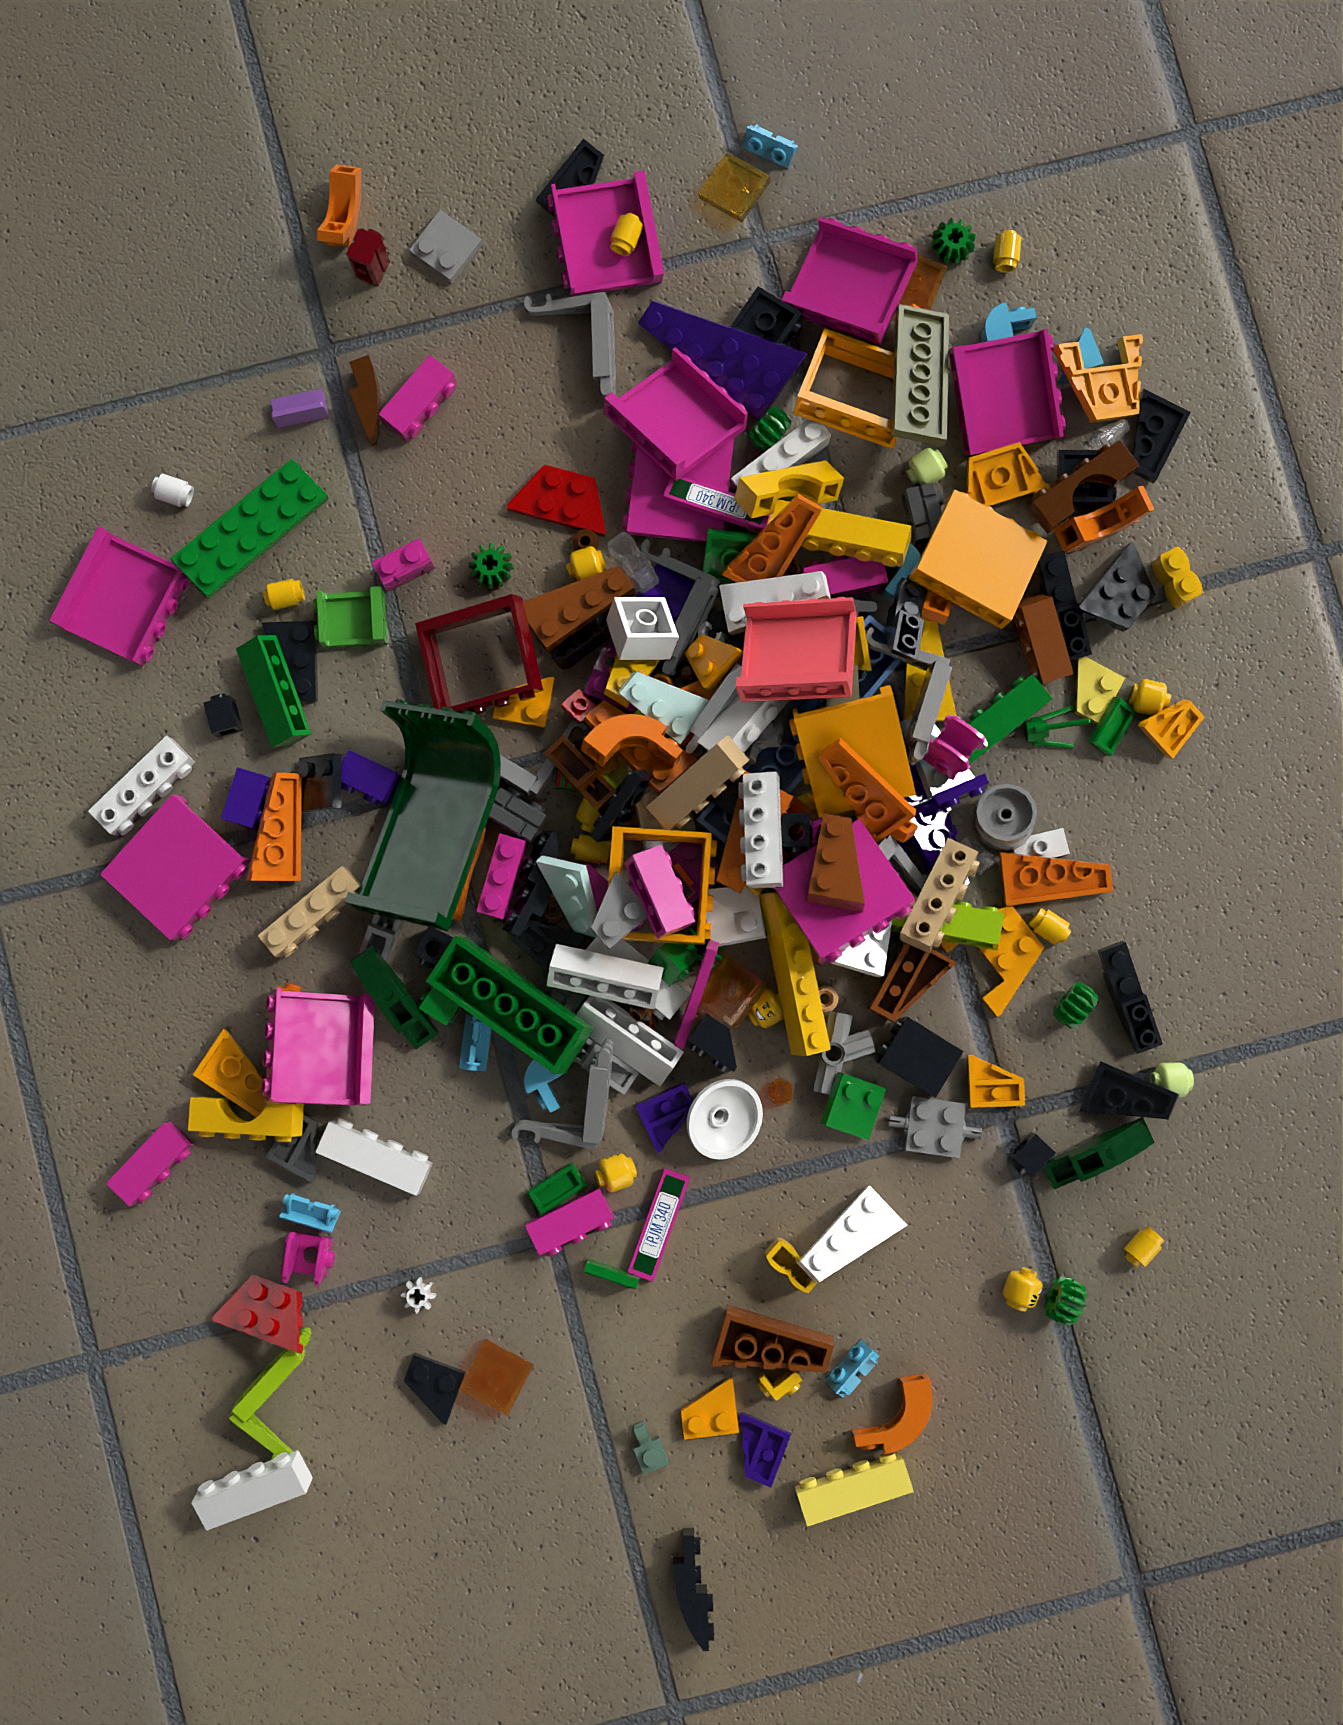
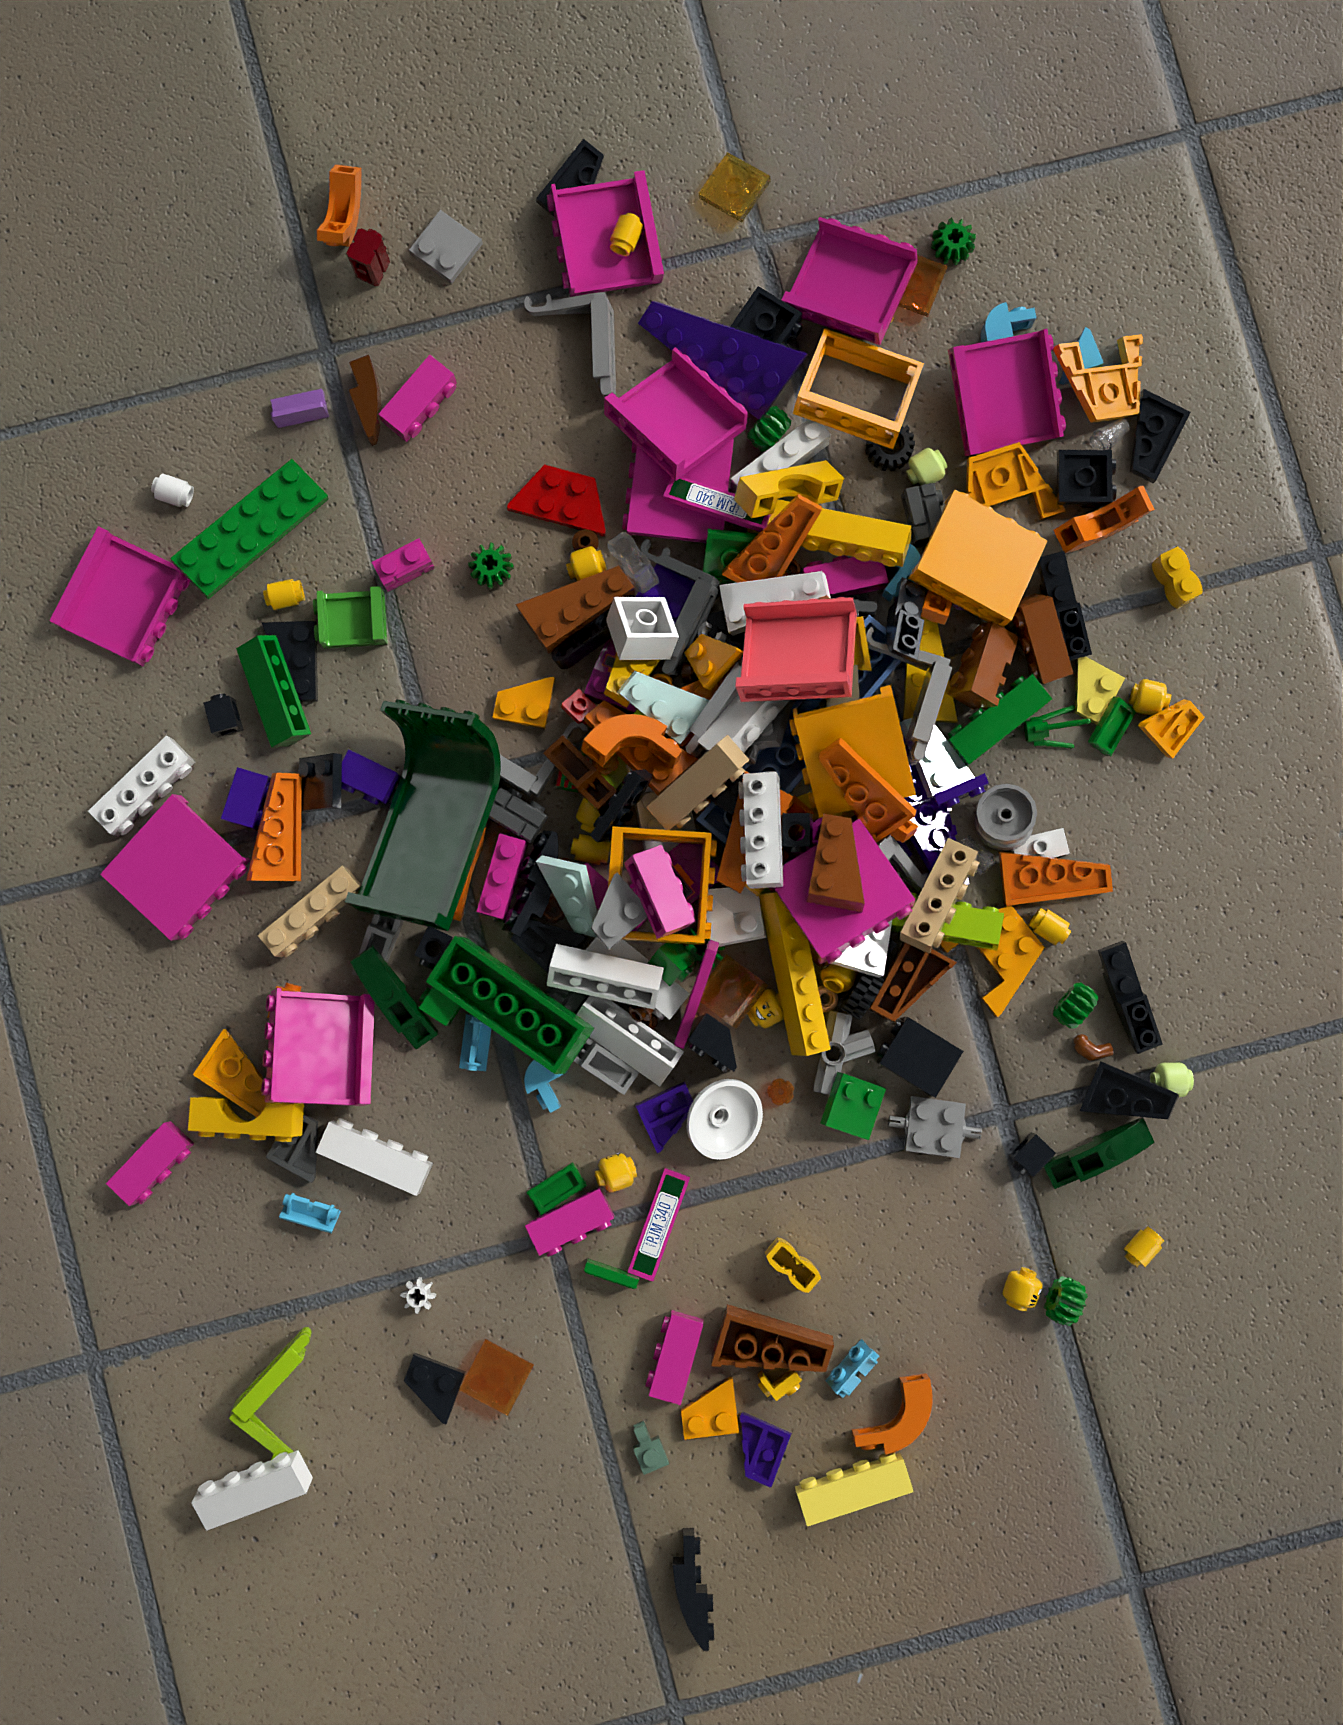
red wing [211,1274,303,1354] -> none
dark pink piece [280,1232,335,1286] -> none
dark red window [415,594,543,714] -> none
light grey hinge [512,1039,614,1150] -> none
medium azure hinge [742,124,798,169] -> none
white wing [797,1185,907,1283] -> none
plate [891,304,949,446] -> none
dark pink piece [923,715,988,781] -> none
light orange wing [967,1055,1025,1108] -> none
yellow brick [993,230,1022,273] -> none
reddish brown arch [1029,440,1139,534] -> none
black wing [1073,542,1156,632] -> none
none -> dark pink brick [645,1310,704,1405]
none -> yellow head [820,961,859,993]
none -> black tyre [840,973,885,1020]
none -> black tyre [865,419,915,472]
none -> dark orange wedge [947,621,1019,709]
none -> dark orange arm [1073,1034,1114,1060]

